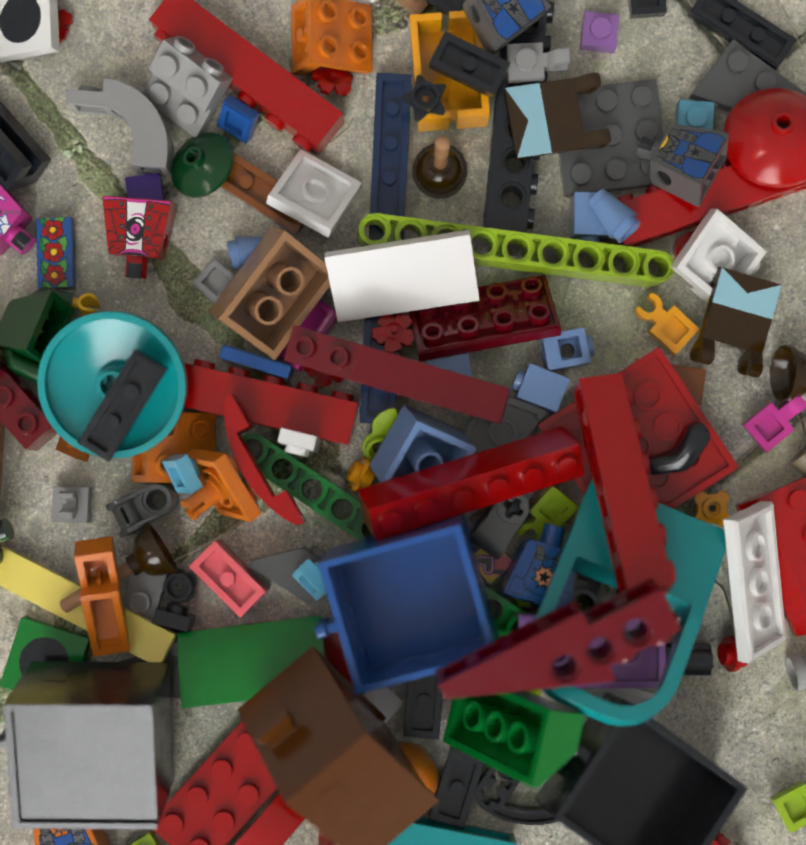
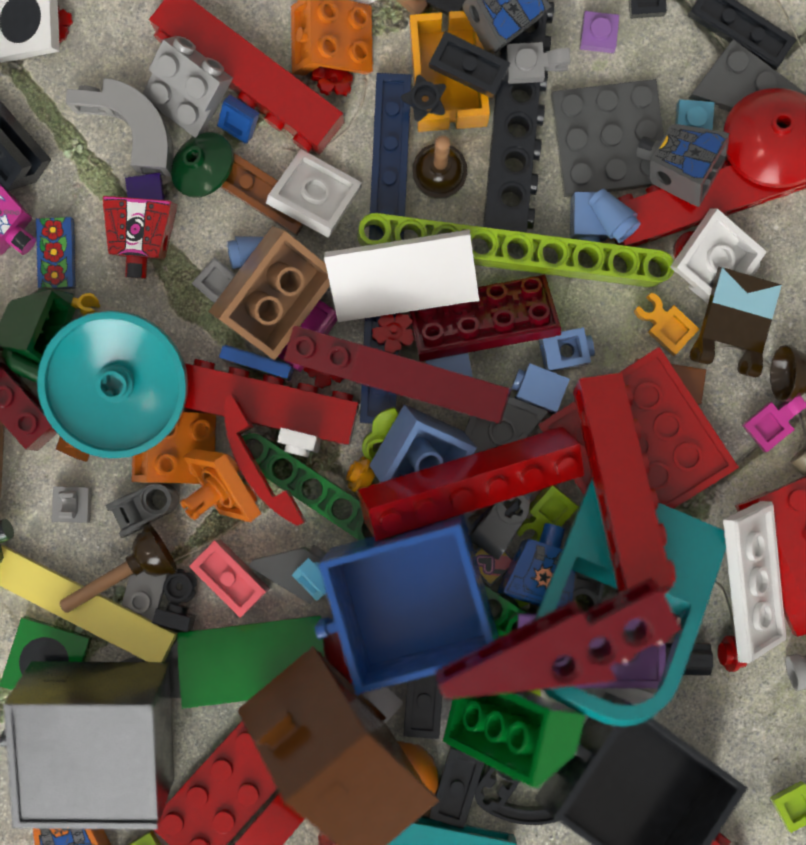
orange slope [74,536,130,657] -> none
black tile [77,348,169,462] -> none
medium azure plate [162,454,203,494] -> none
dark brown flag [504,72,611,160] -> none
black arm [649,422,710,475] -> none
light orange plate [694,491,730,526] -> none

